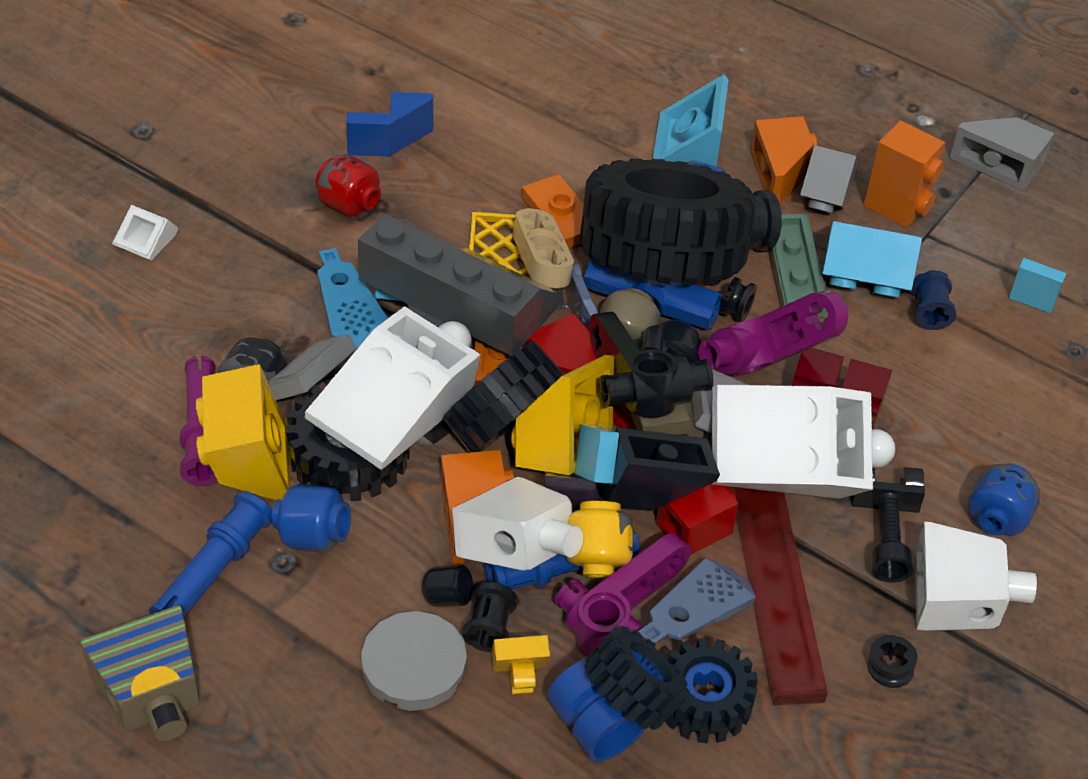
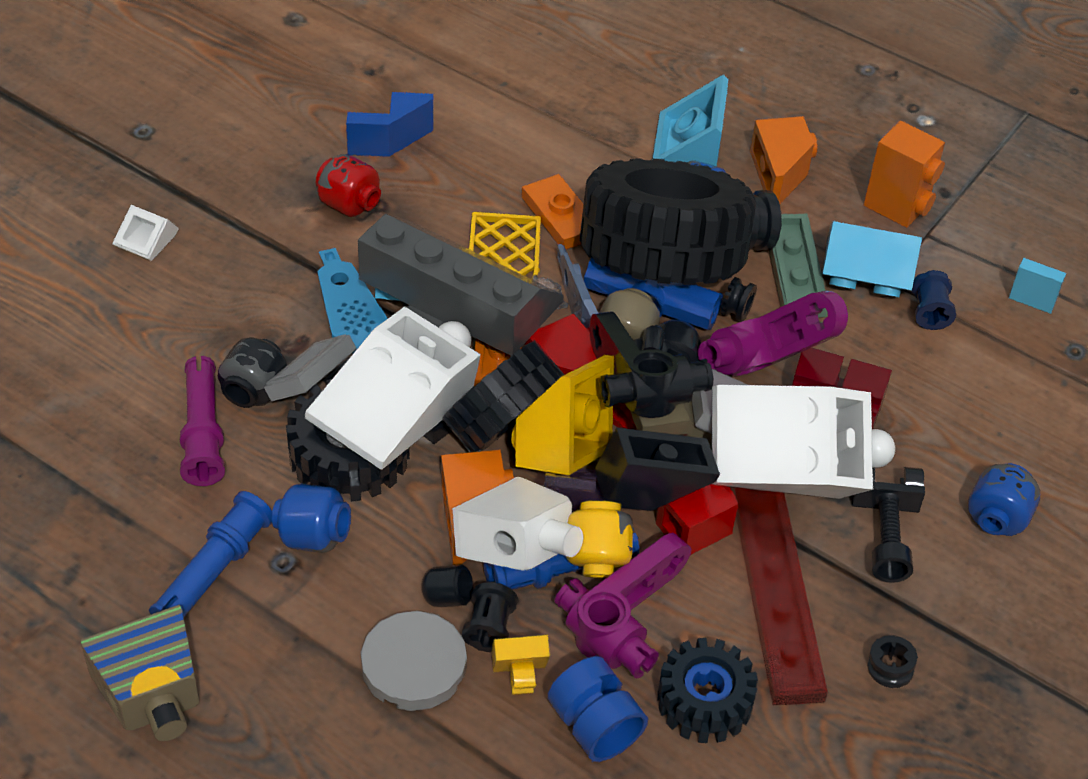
yellow slope [196,364,290,501] -> none
tan beam [513,209,574,288] -> none
medium azure tile [575,425,619,484] -> none
black bush [584,626,689,730] -> none
sand blue piece [638,558,756,644] -> none
light grey slope [800,145,860,214] -> none
white torso [915,521,1037,630] -> none
light grey slope [950,117,1055,191] -> none

